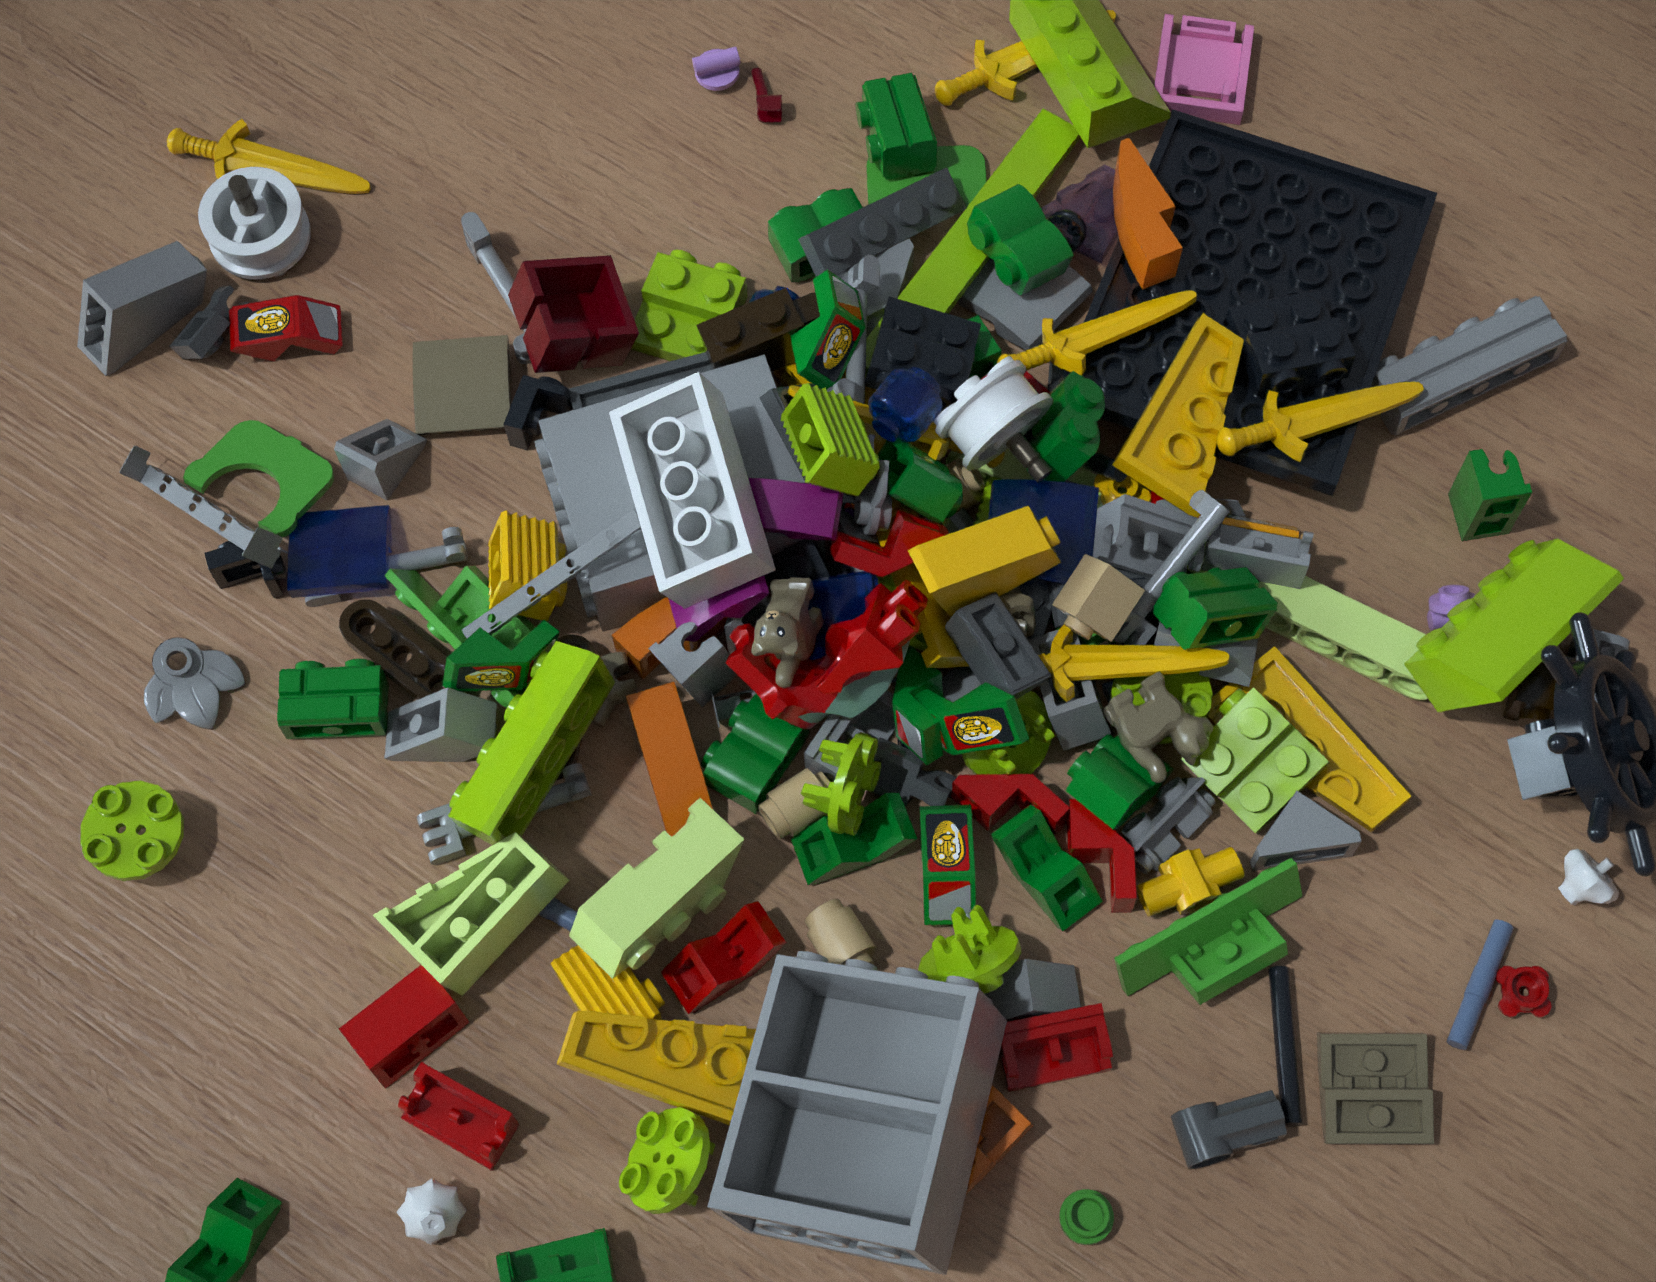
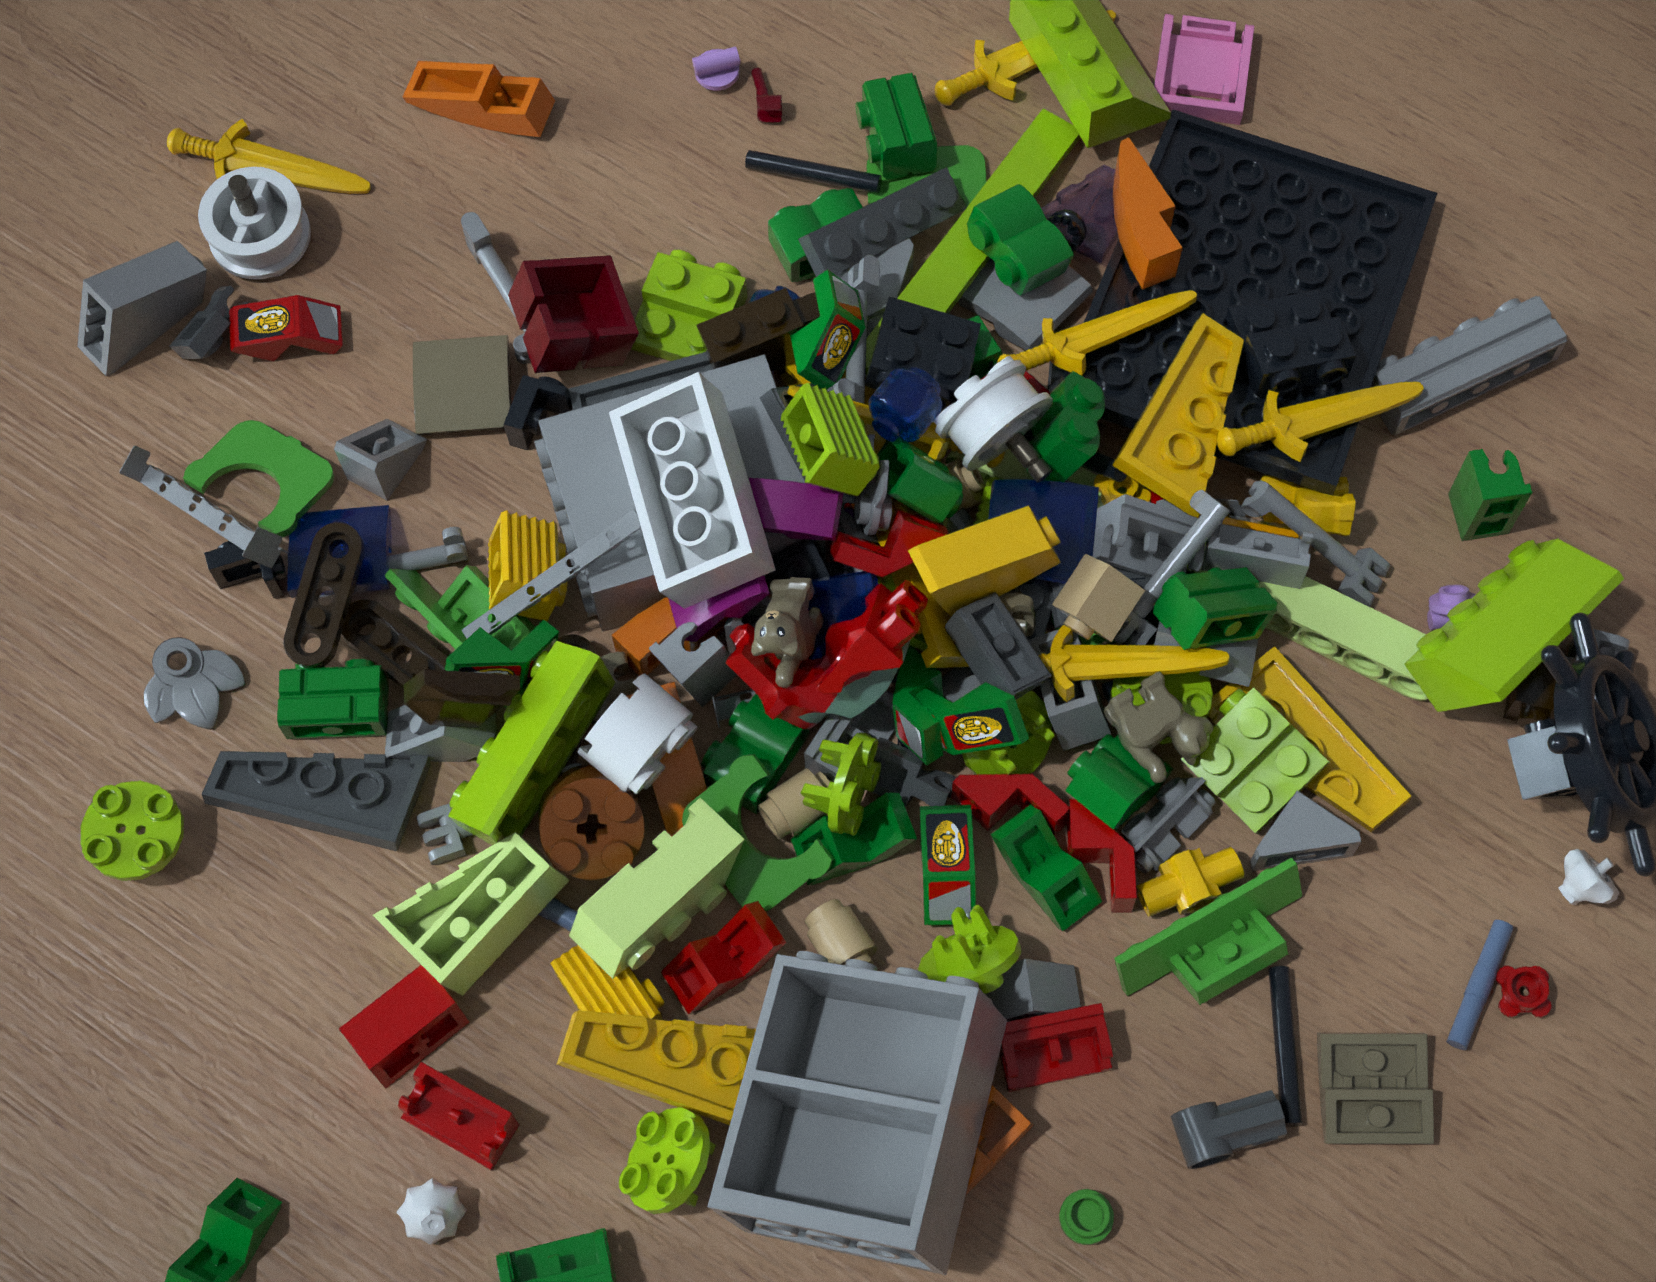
none -> dark grey wing [201,751,431,851]
none -> dark brown plate [283,522,365,668]
none -> orange slope [403,61,556,137]
none -> dark brown slope [404,669,520,728]
none -> dark orange brick [538,765,644,880]
none -> white brick [578,673,698,794]
none -> bright green piece [682,754,834,912]
none -> black bar [745,150,882,193]
none -> light grey hinge [1241,480,1390,607]
none -> yellow animal [1260,475,1356,536]

